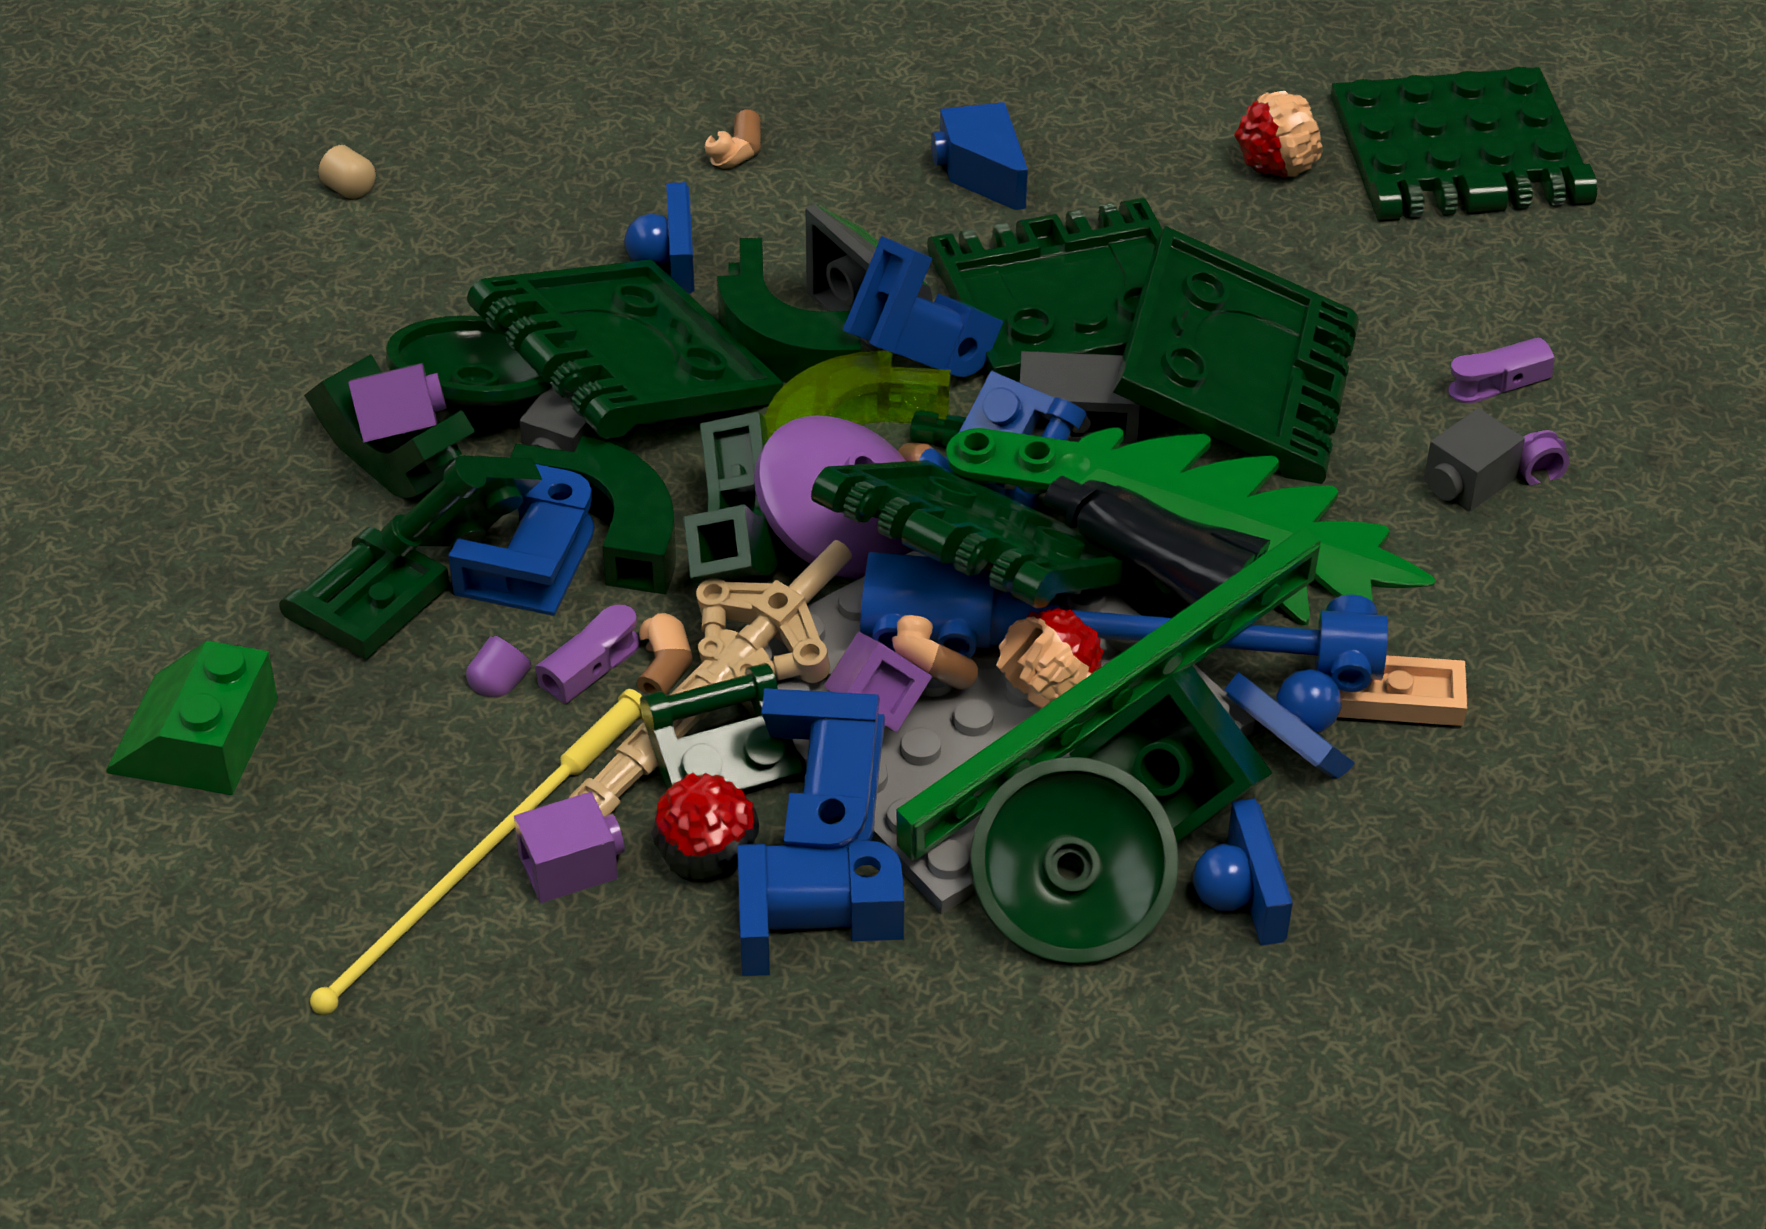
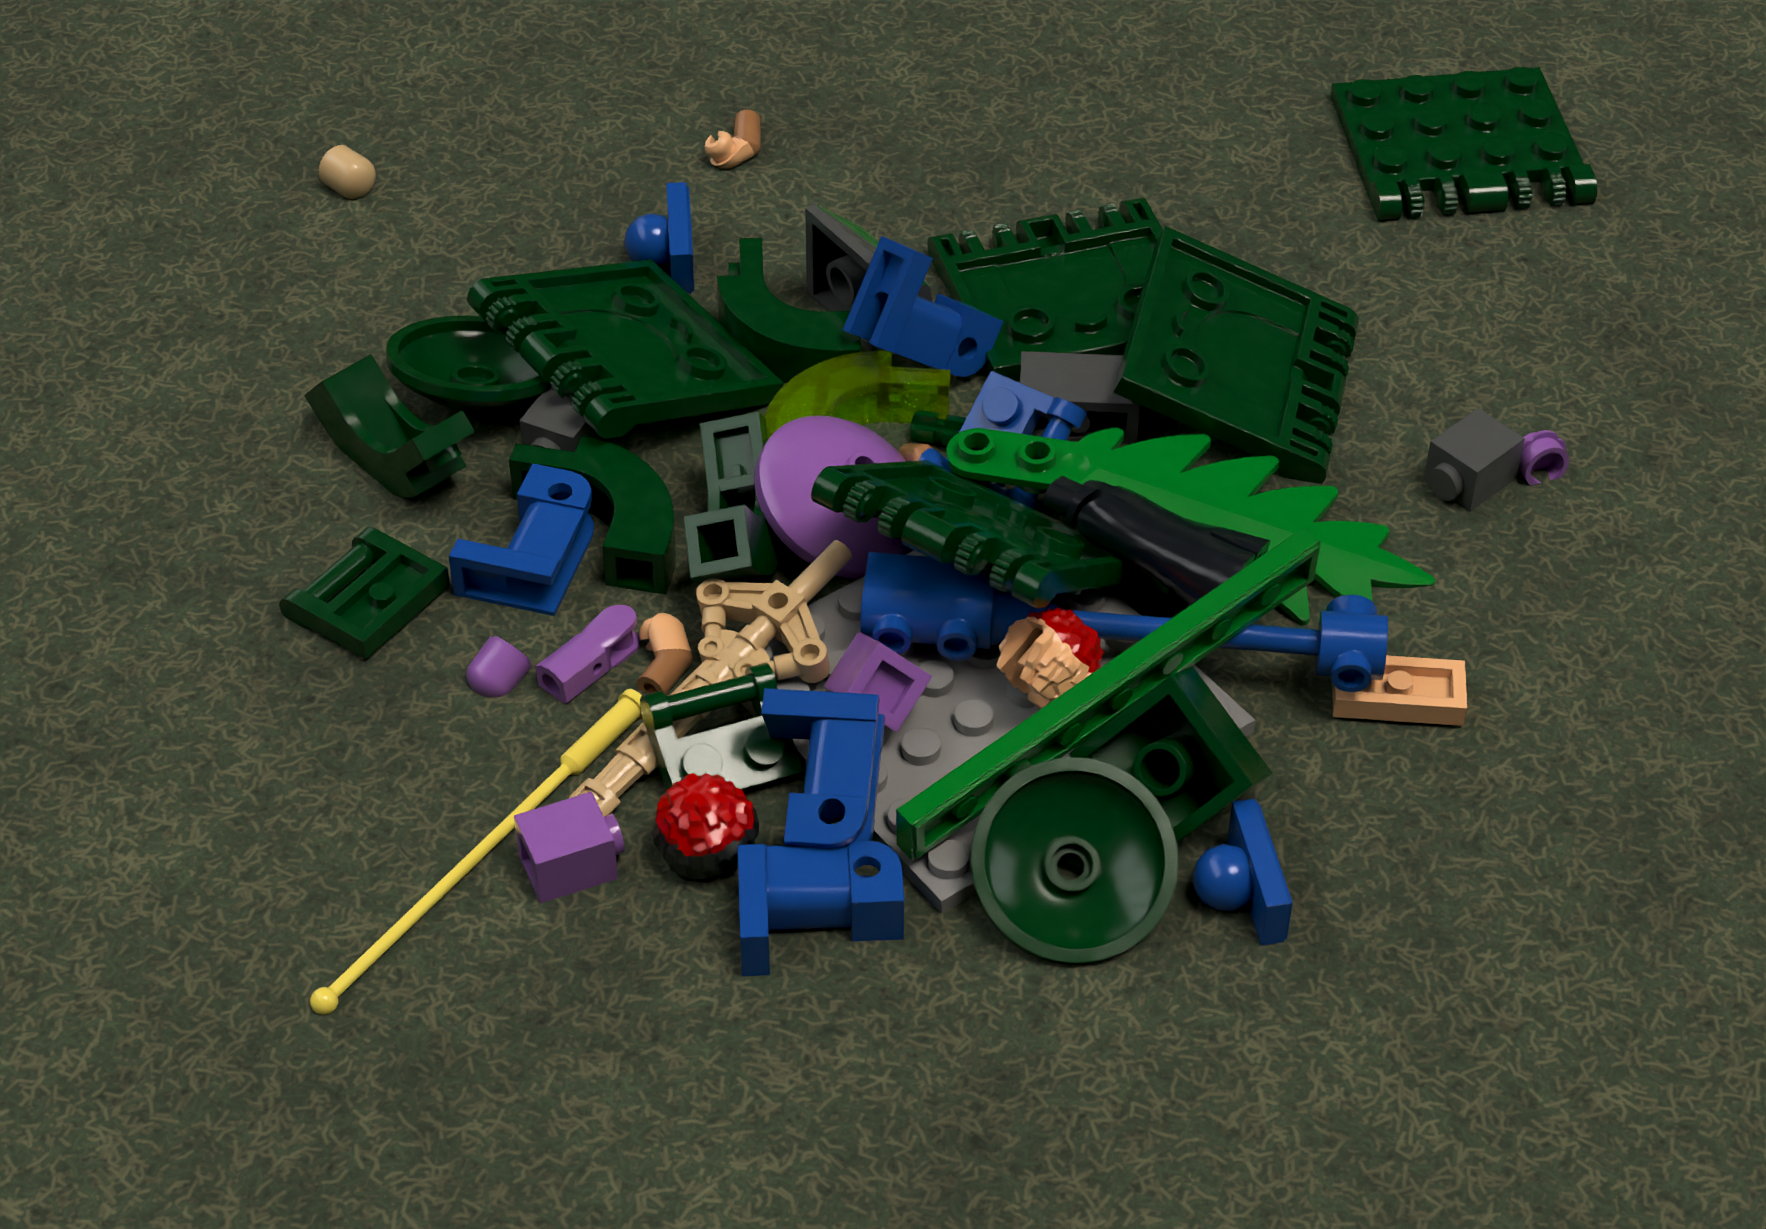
green slope [106,641,278,796] -> none
medium lavender brick [348,363,446,442] -> none
dark green plate [381,455,542,557] -> none
arm [892,615,978,690] -> none
blue slope [931,102,1028,210] -> none
blue tile [1224,669,1355,779] -> none
piece [1234,91,1323,178] -> none
medium lavender bar [1448,338,1555,404] -> none

